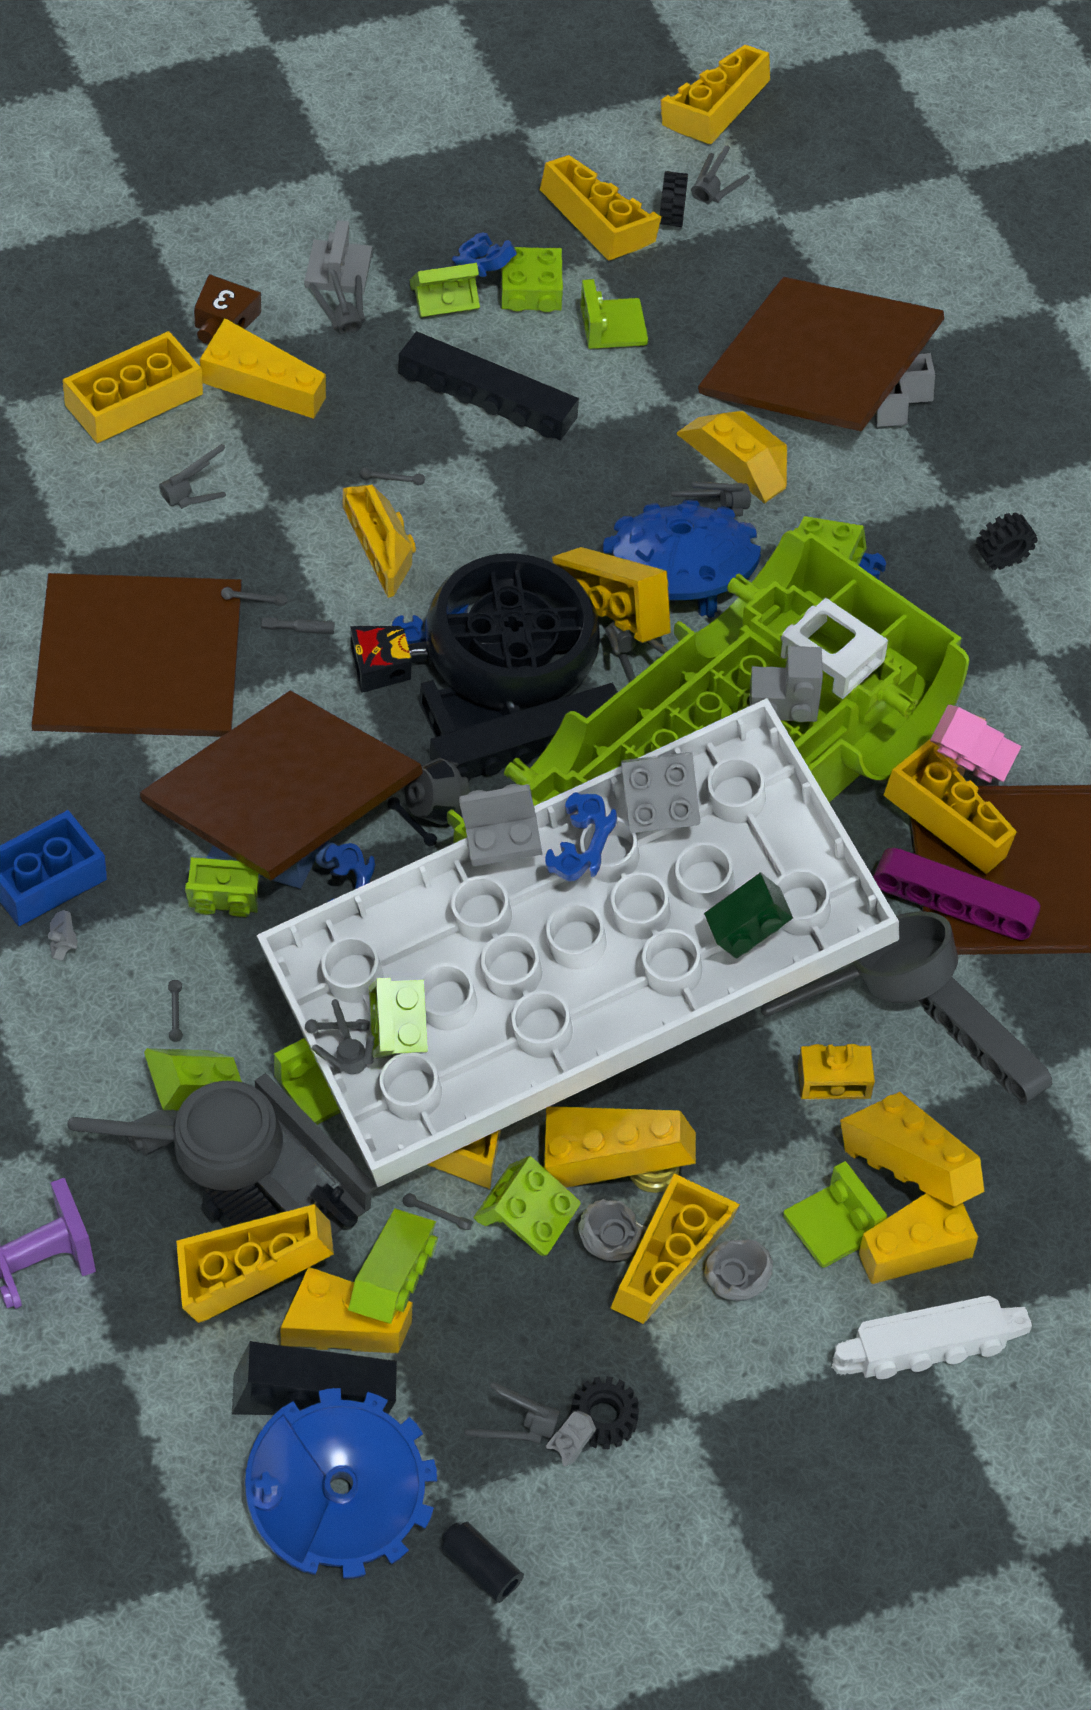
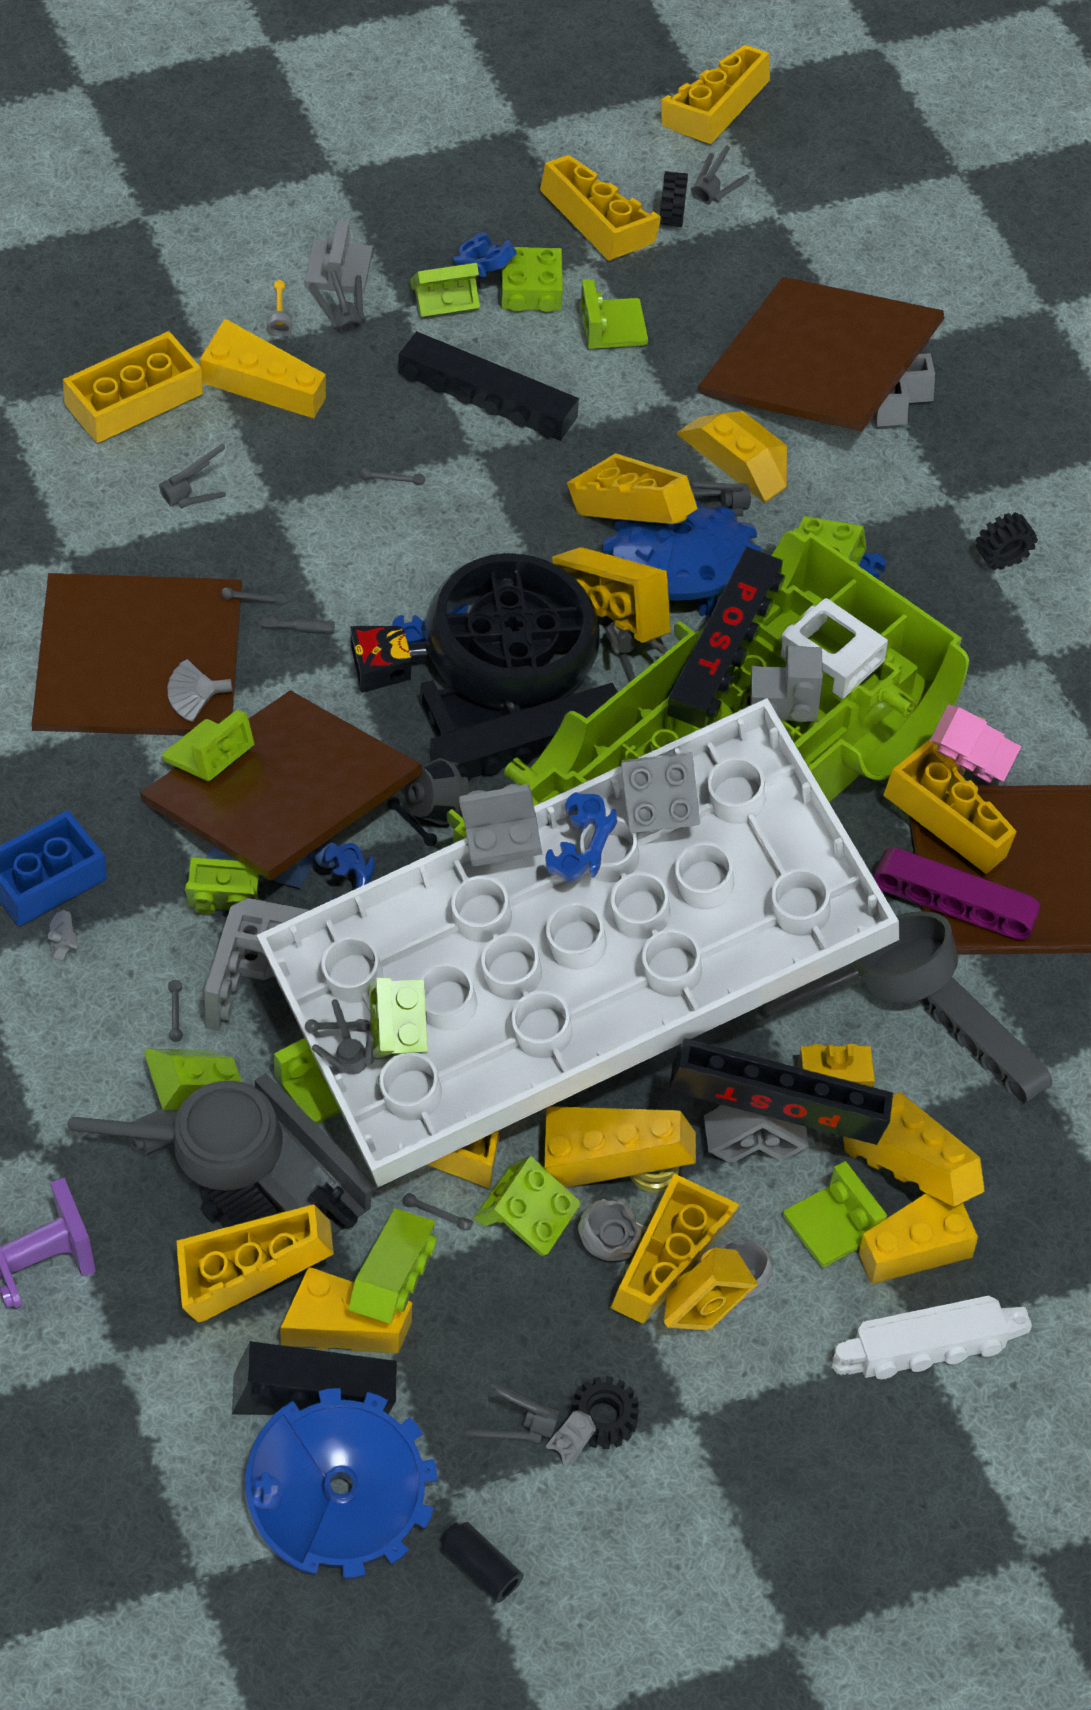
reddish brown torso [194,274,261,344] -> none
yellow wedge [343,485,416,598] -> none
dark green brick [704,872,793,959] -> none
none -> lime bracket [162,709,255,781]
none -> light grey hand [167,659,232,722]
none -> light grey bracket [204,898,310,1031]
none -> light grey hinge [267,280,292,336]
none -> yellow wedge [567,453,698,524]
none -> yellow slope [664,1247,758,1330]
none -> black brick [667,546,785,729]
none -> black brick [669,1038,893,1145]
none -> light grey brick [704,1105,809,1162]

